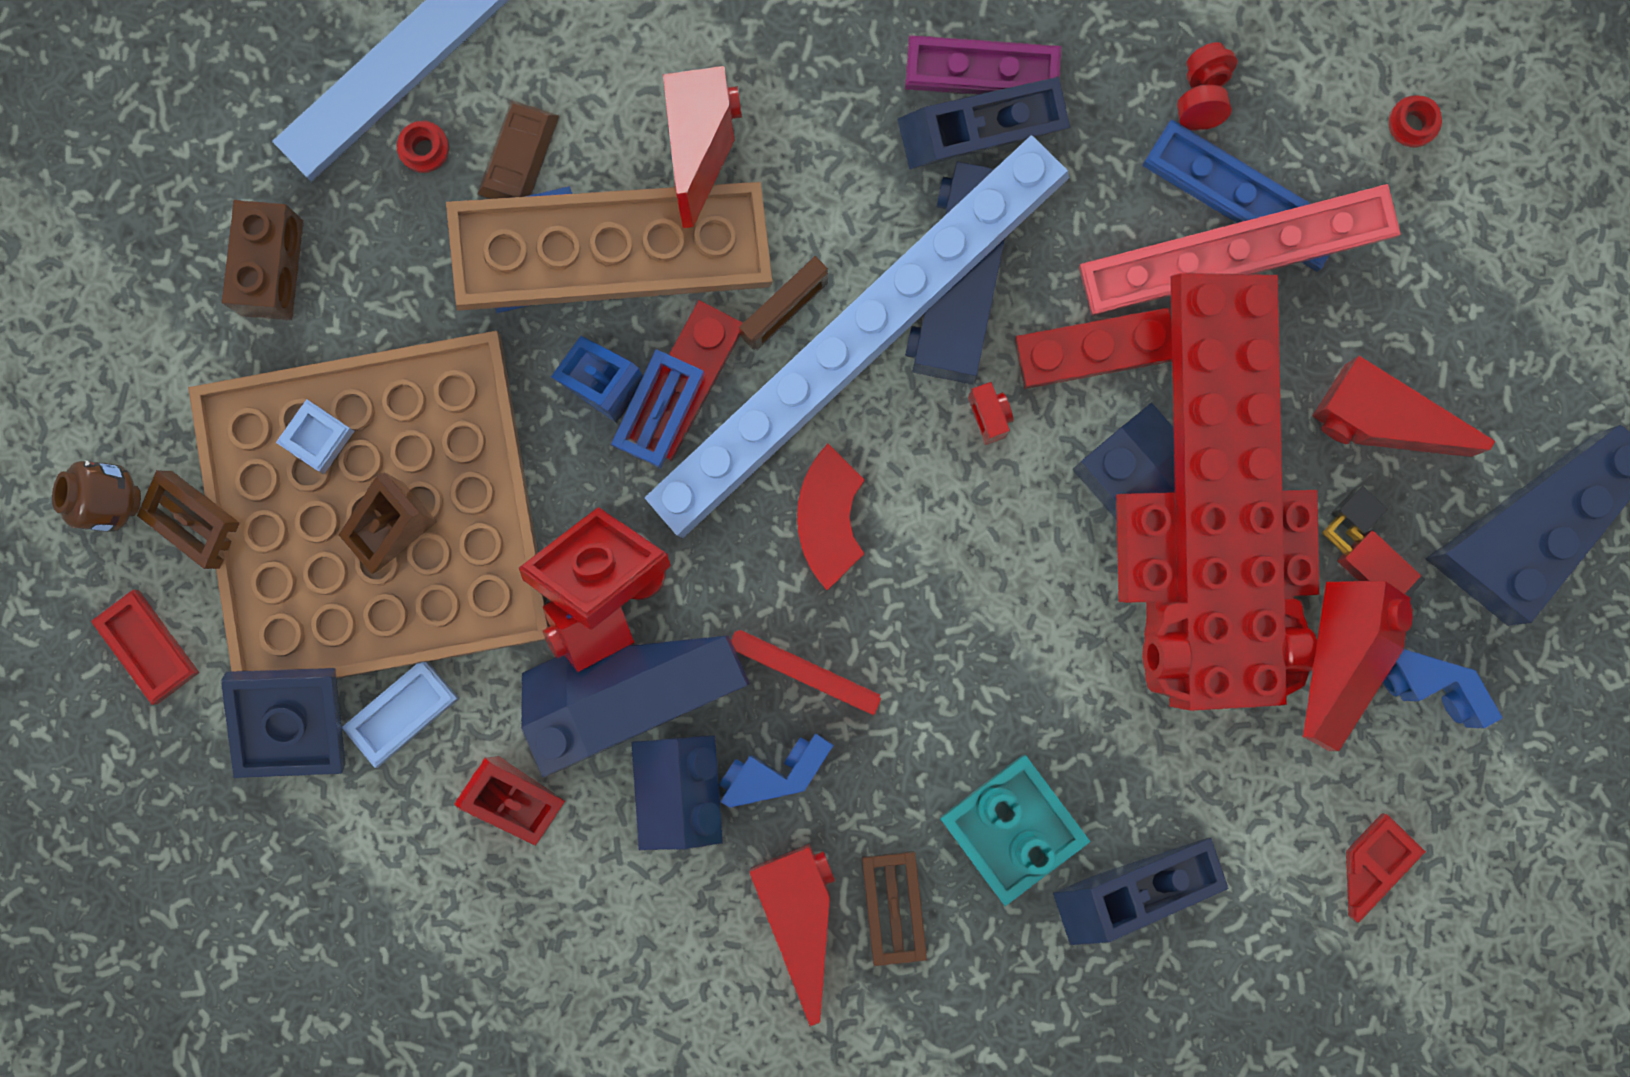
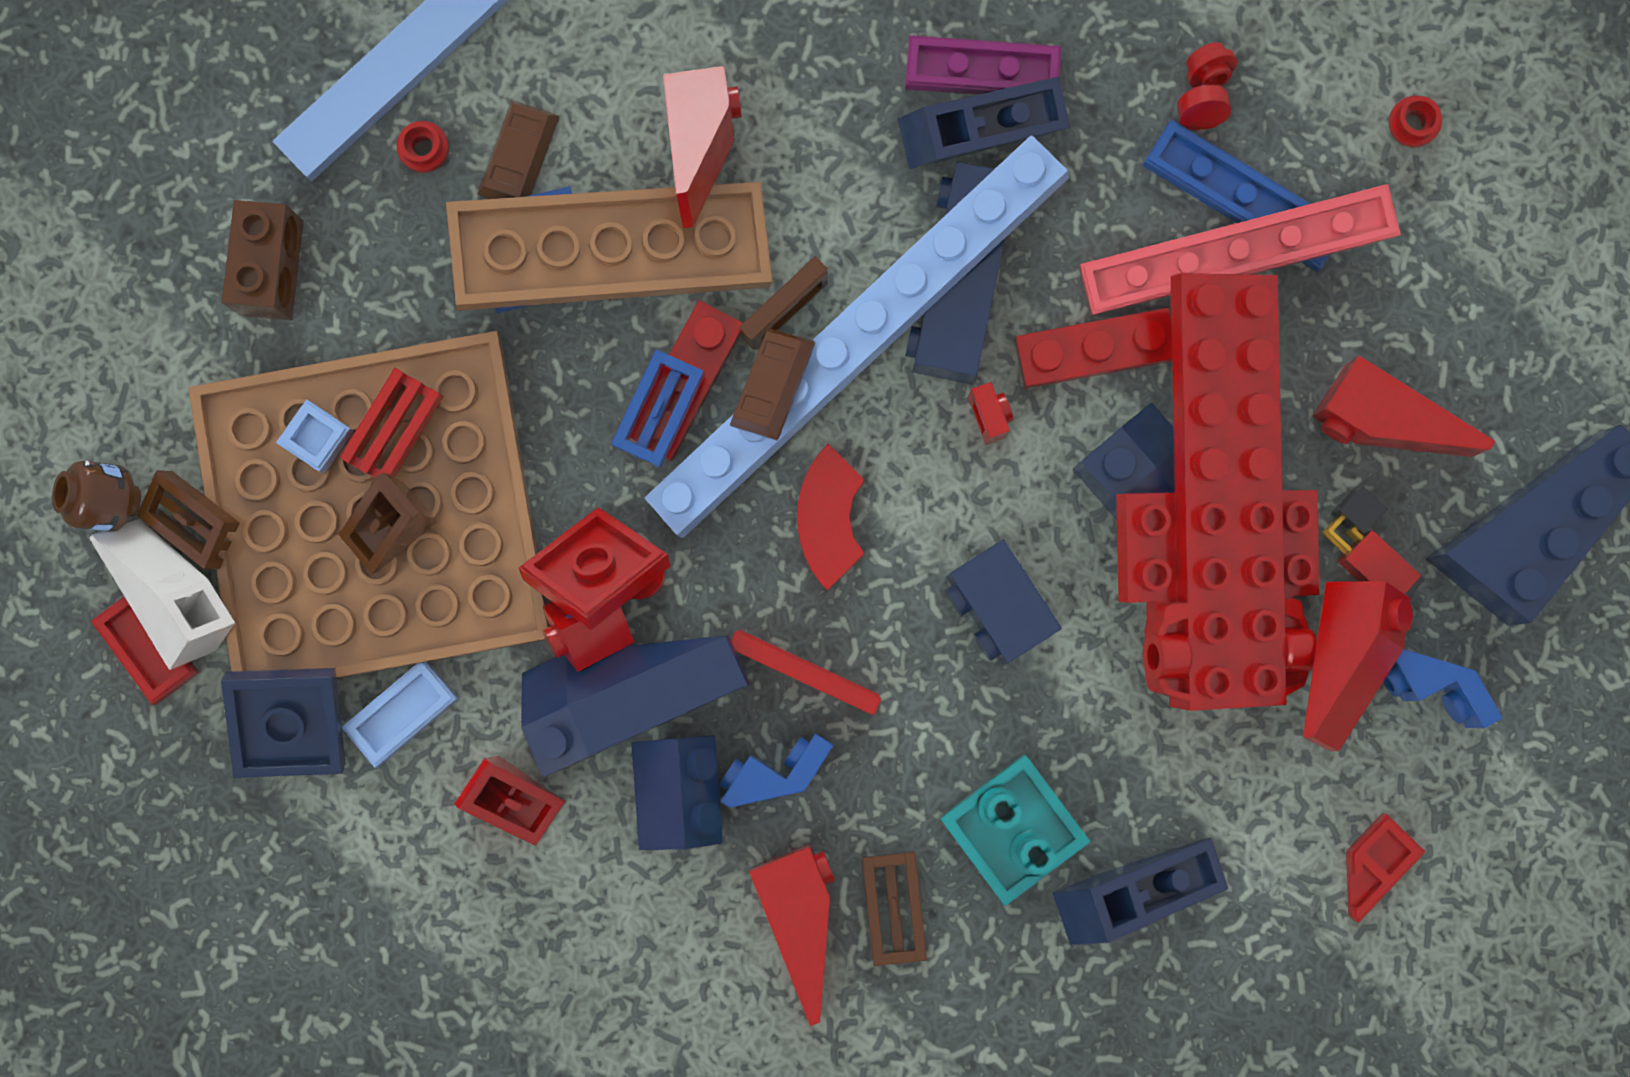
blue slope [551,336,643,423] -> none
none -> white slope [90,519,235,670]
none -> red tile [340,367,444,478]
none -> reddish brown tile [730,328,816,441]
none -> dark blue brick [944,539,1062,665]

